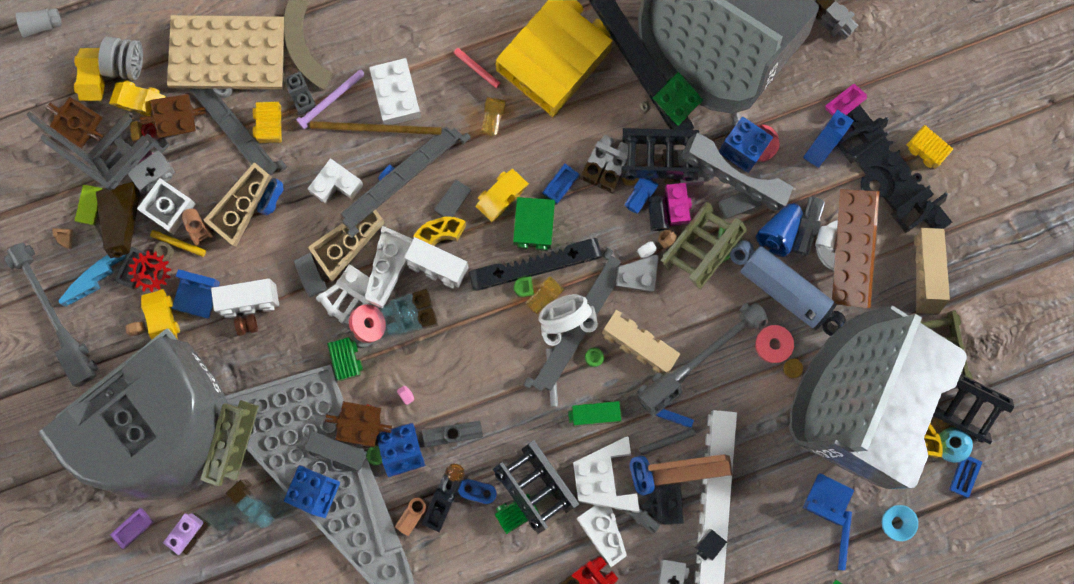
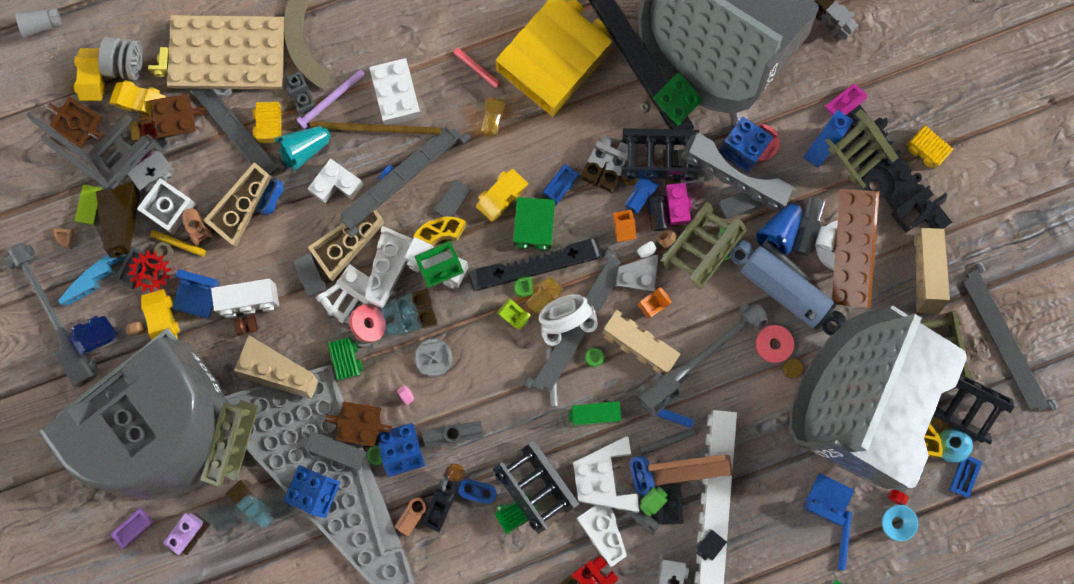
none -> clear blue brick [68,316,117,356]
none -> light yellow bracket [148,47,169,77]
none -> tan wedge [234,336,318,399]
none -> teal cone [275,126,331,172]
none -> green tile [414,241,464,288]
none -> light grey tile [414,339,452,377]
none -> lime bracket [497,298,531,330]
none -> orange brick [613,210,636,242]
none -> orange bracket [637,287,672,319]
none -> bright green brick [639,487,668,516]
none -> dark grey bar [762,240,809,280]
none -> olive fence [825,109,898,188]
none -> red tile [888,489,909,505]
none -> dark grey piece [962,262,1059,412]

